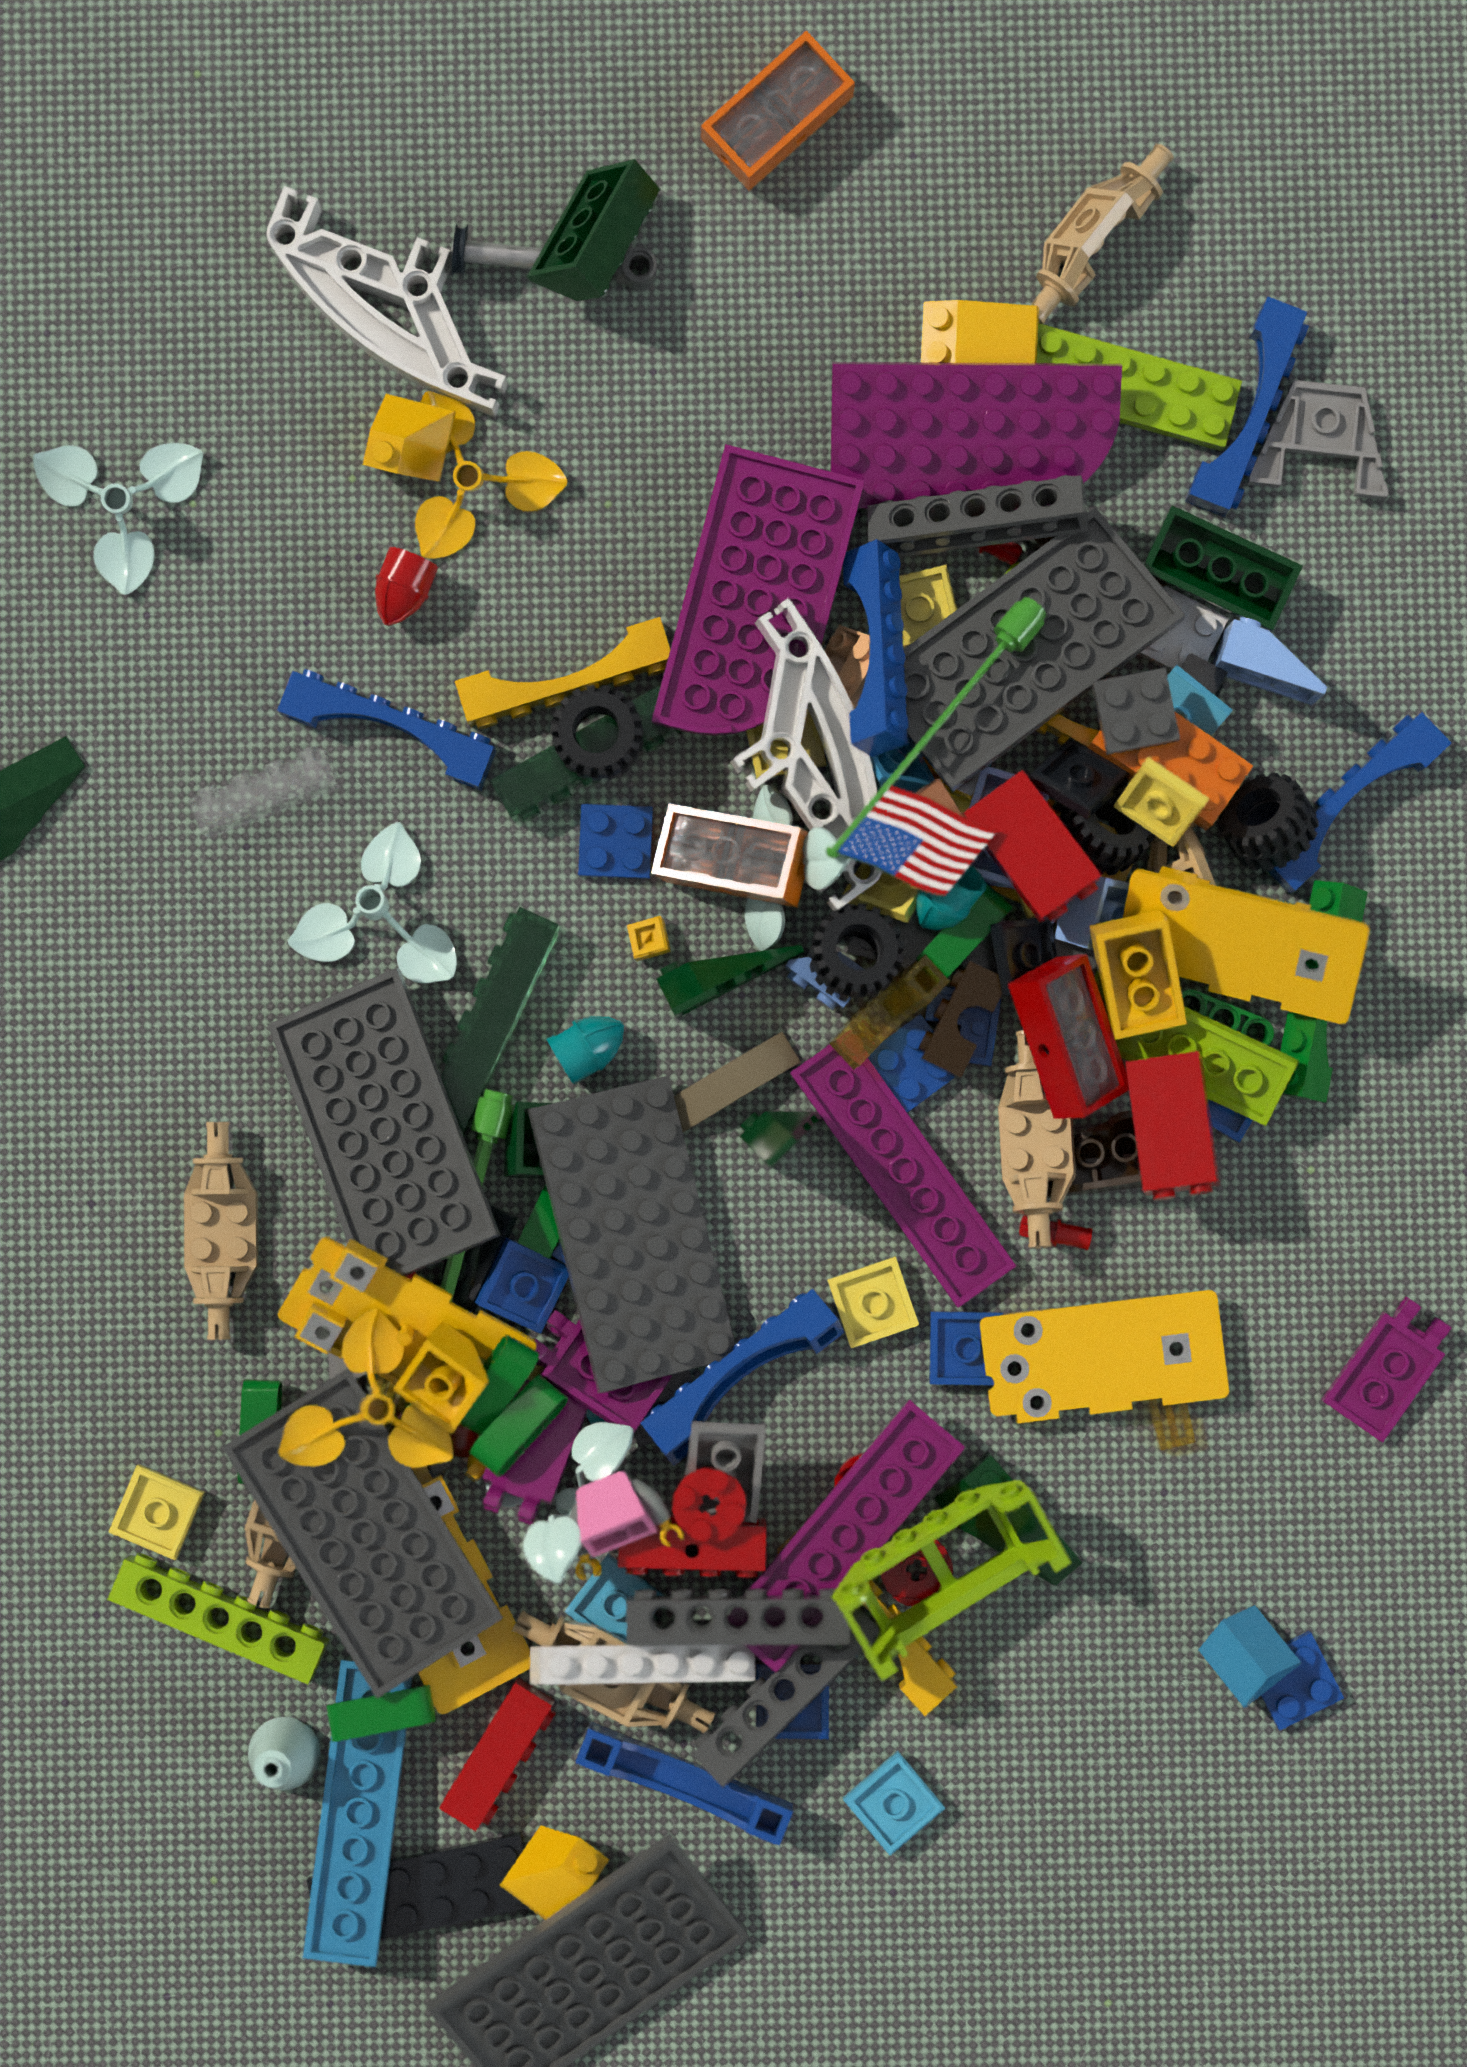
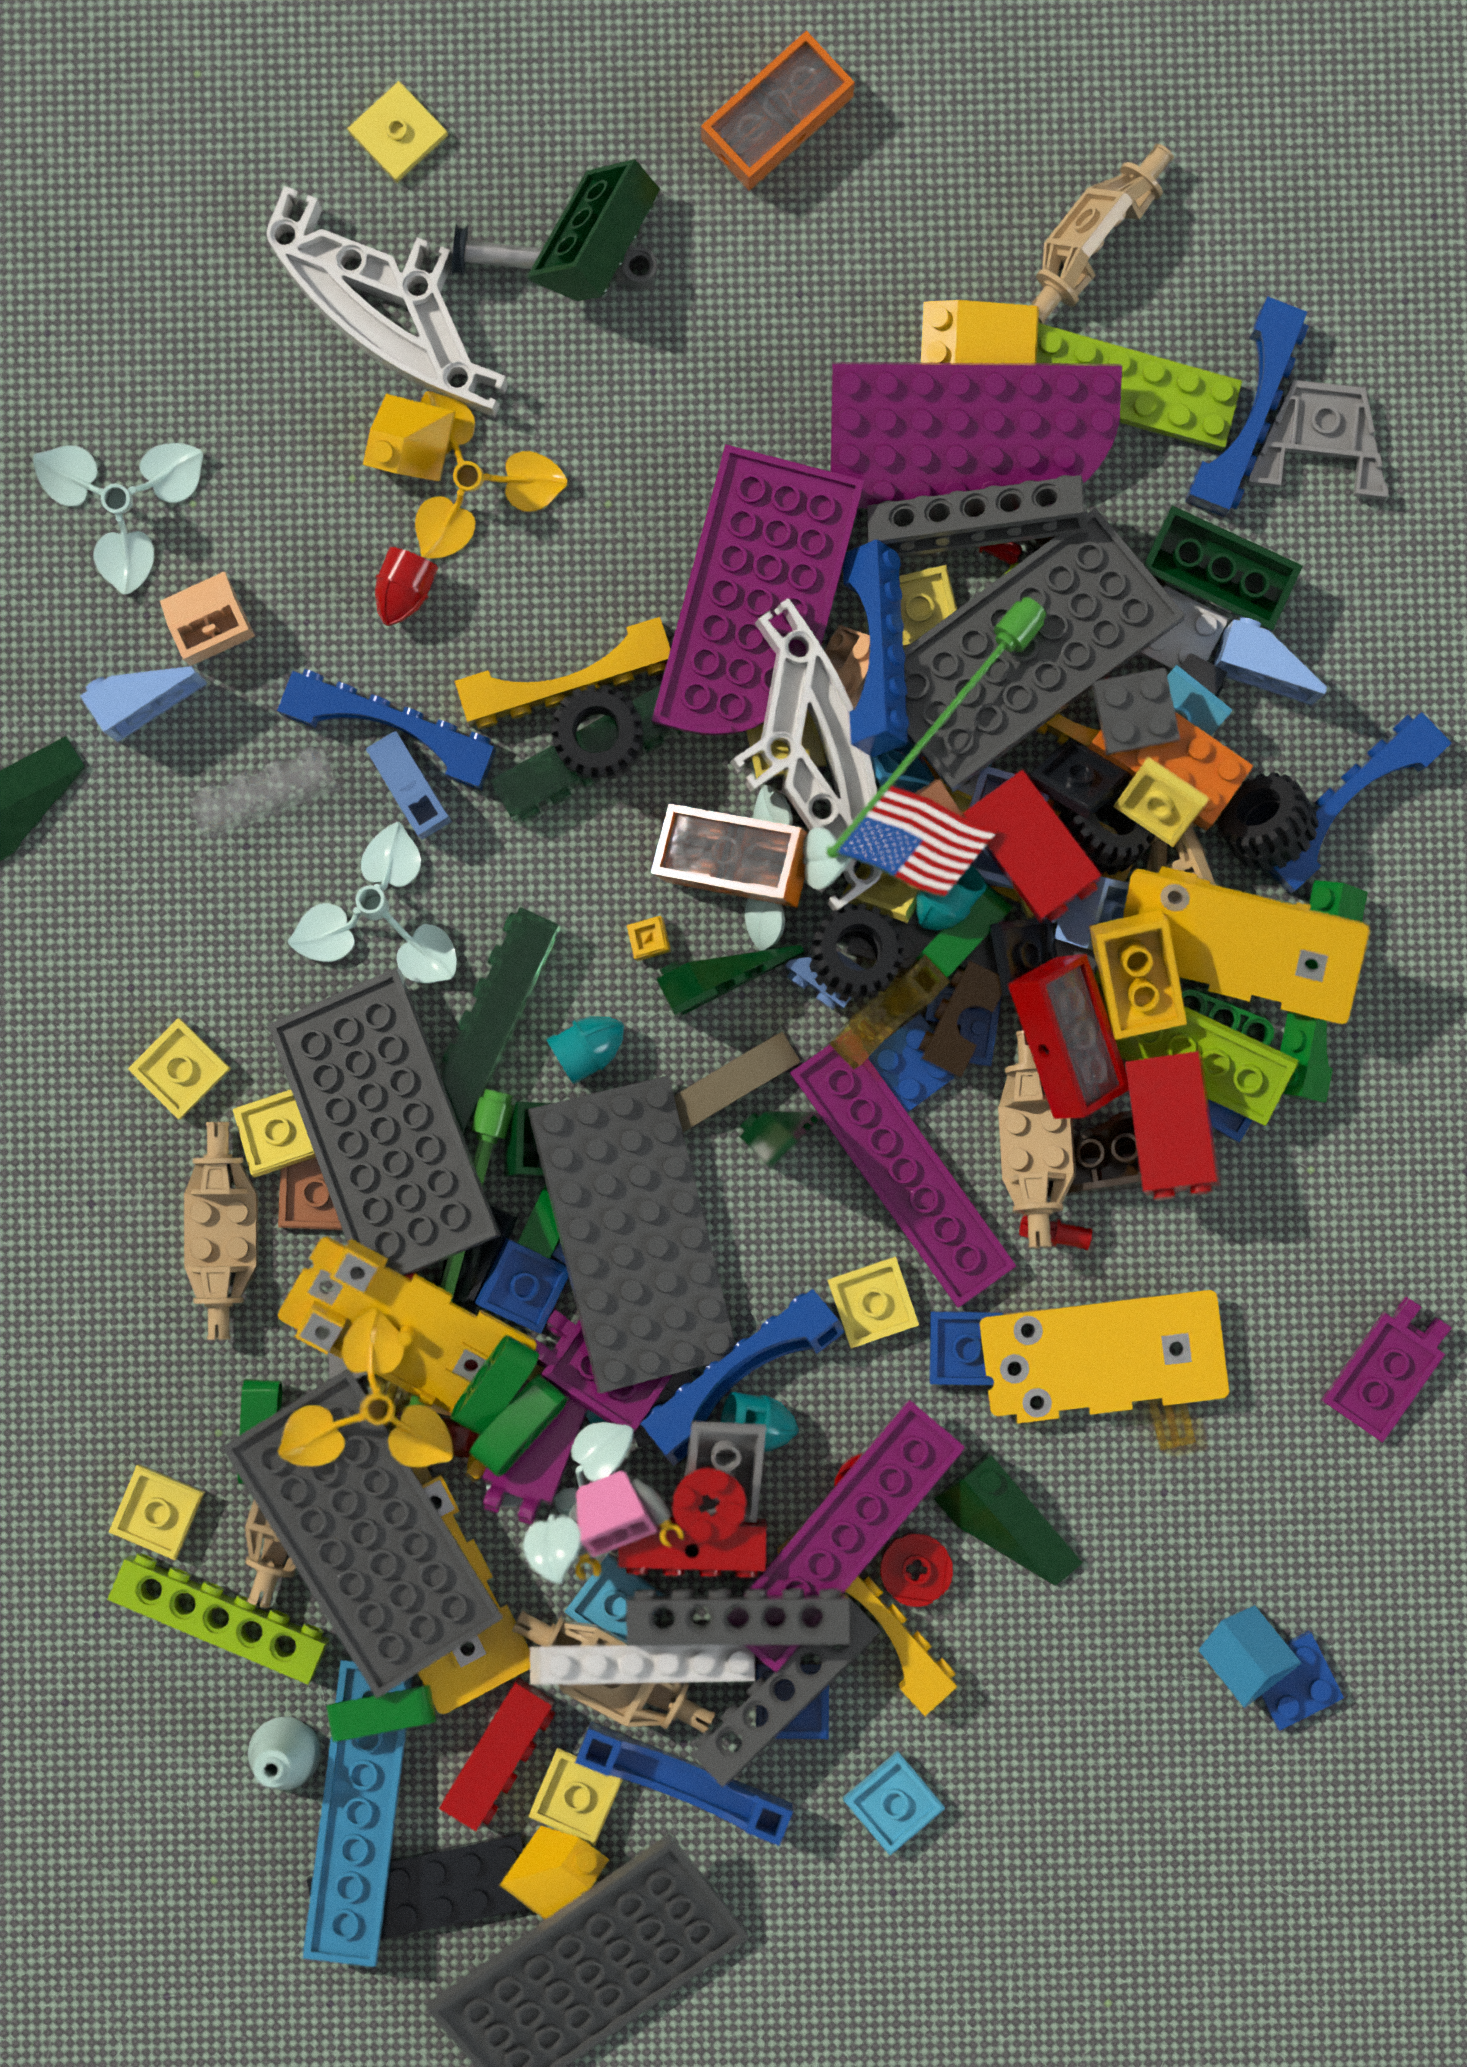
yellow slope [392,1321,489,1434] -> none
blue plate [578,804,653,879] -> none
lime windscreen [831,1480,1071,1681] -> none
none -> light blue slope [80,666,207,742]
none -> light yellow plate [128,1018,231,1120]
none -> light nougat slope [160,571,255,666]
none -> light yellow plate [233,1089,316,1178]
none -> nougat tile [278,1157,343,1230]
none -> light yellow plate [347,81,448,183]
none -> medium blue slope [366,730,452,840]
none -> light yellow plate [528,1748,623,1846]
none -> teal helmet [720,1392,799,1452]

